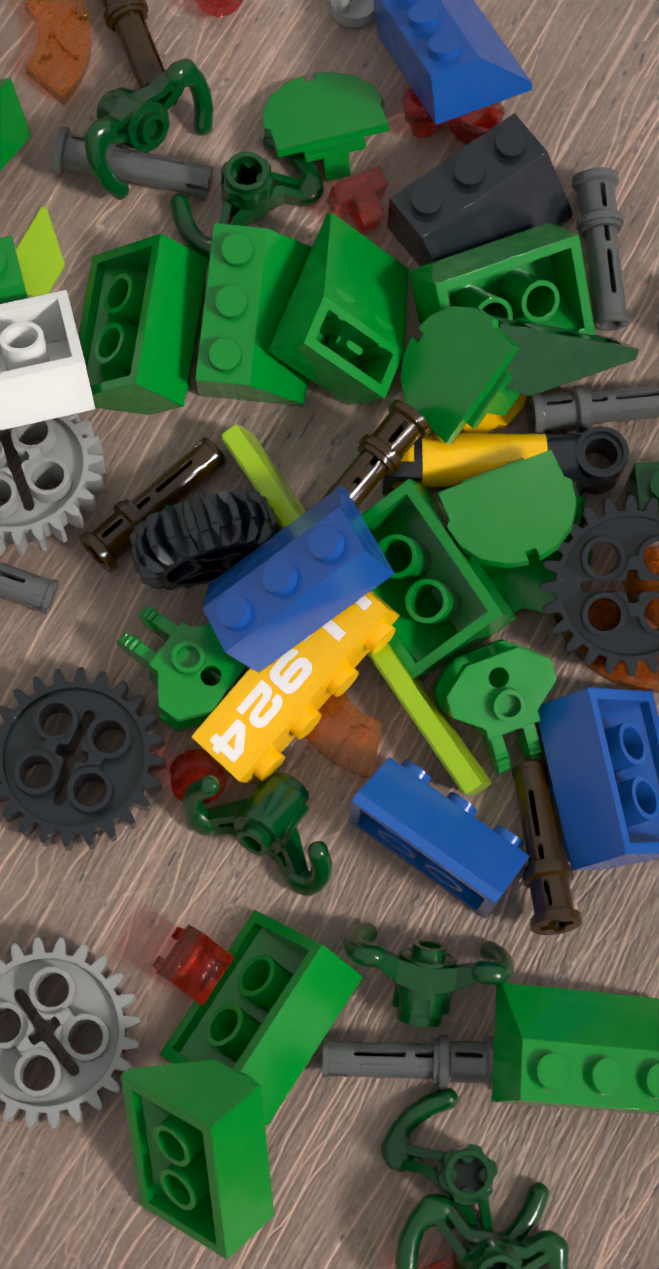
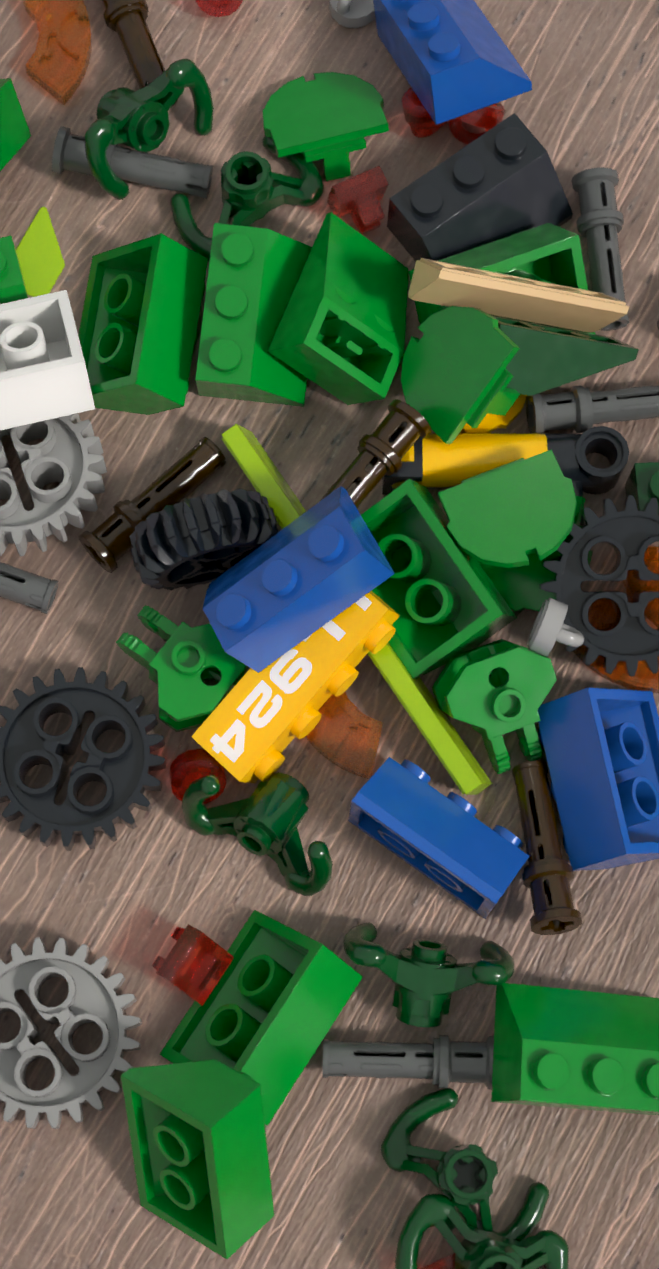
none -> tan slope [408,258,629,333]
none -> light grey tile [527,598,584,657]

